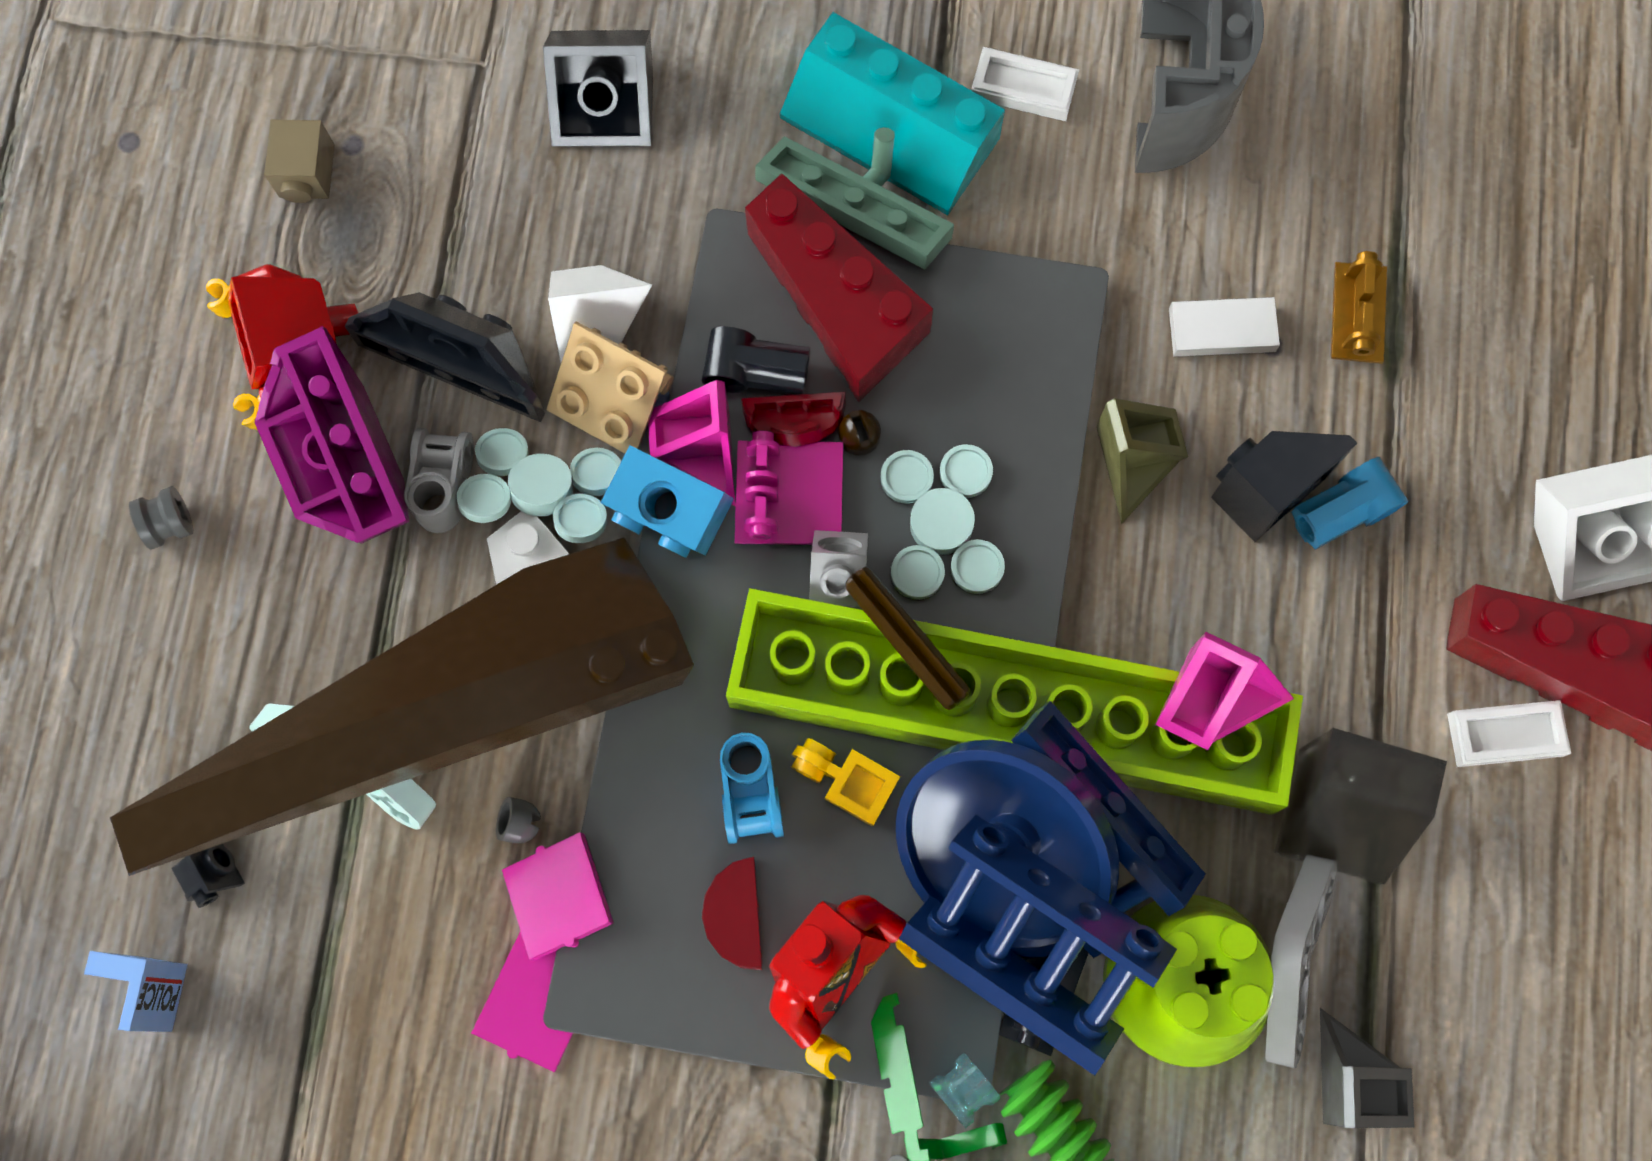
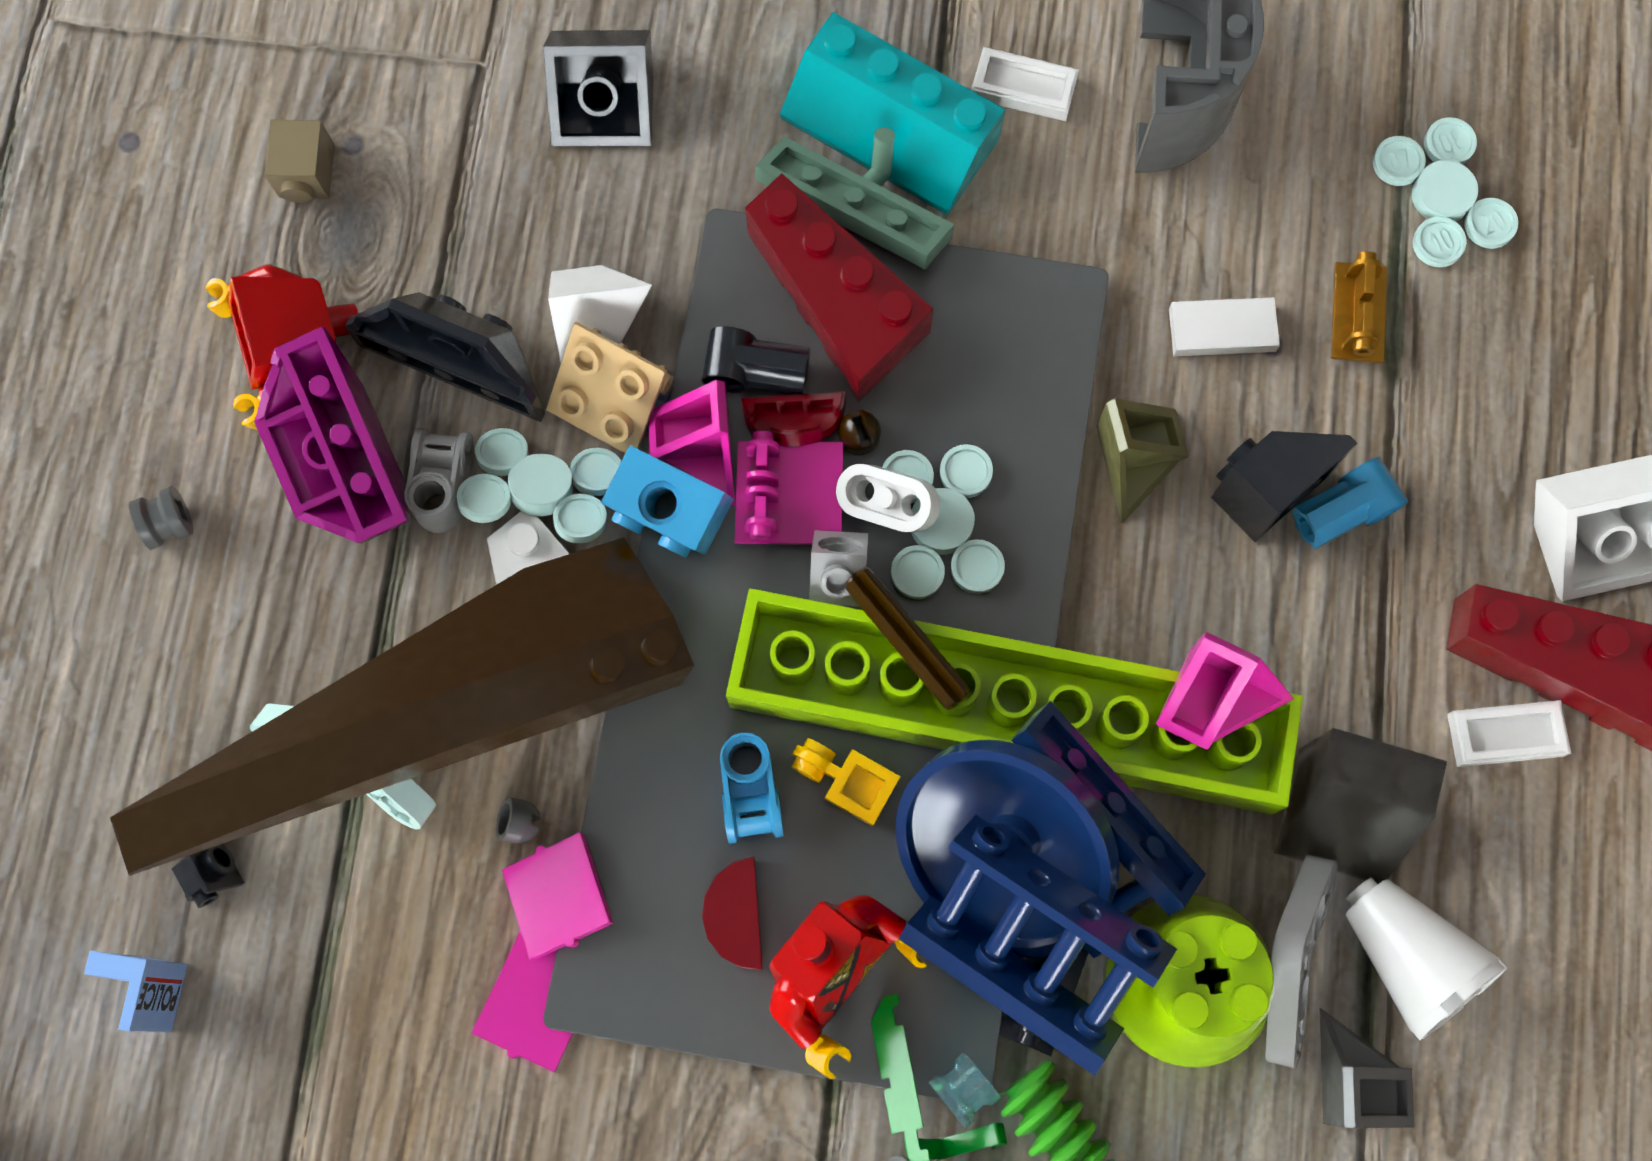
none -> white plate [836,464,940,532]
none -> white cone [1345,878,1508,1040]
none -> light aqua piece [1372,117,1518,268]

